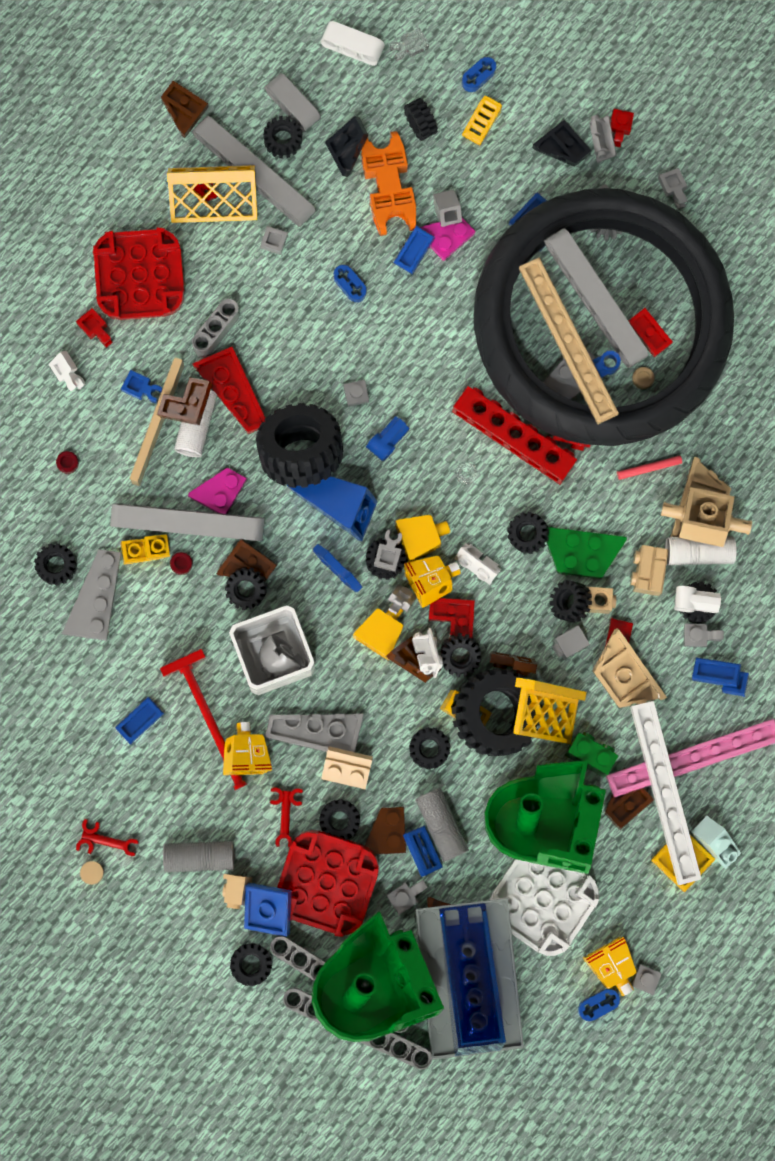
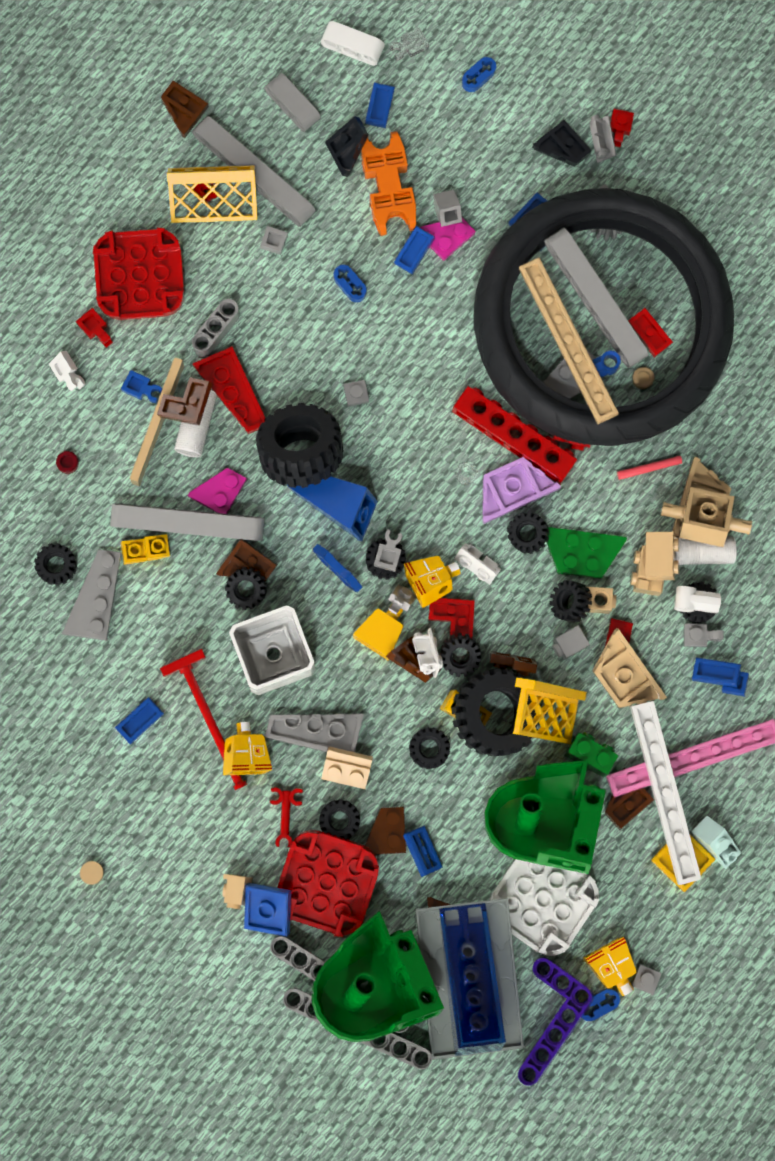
red bar [76,819,139,856] -> none
light grey piece [163,841,234,873] -> none
dark red tile [170,552,193,575] -> none
black tyre [230,943,272,986] -> none
light grey cylinder [259,635,305,678] -> none
black tyre [263,116,302,159] -> none
blue piece [366,416,410,462] -> none
light grey plate [386,880,428,915] -> none
yellow torso [395,515,450,562] -> none
black tyre [404,98,438,141] -> none
light grey piece [415,788,469,862] -> none
yellow slope [462,95,502,146] -> none
light grey plate [658,168,687,210] -> none
none -> blue tile [365,83,395,128]
none -> lavender wing [482,457,561,524]
none -> dark purple beam [518,958,594,1086]
none -> tan brick [645,532,679,580]

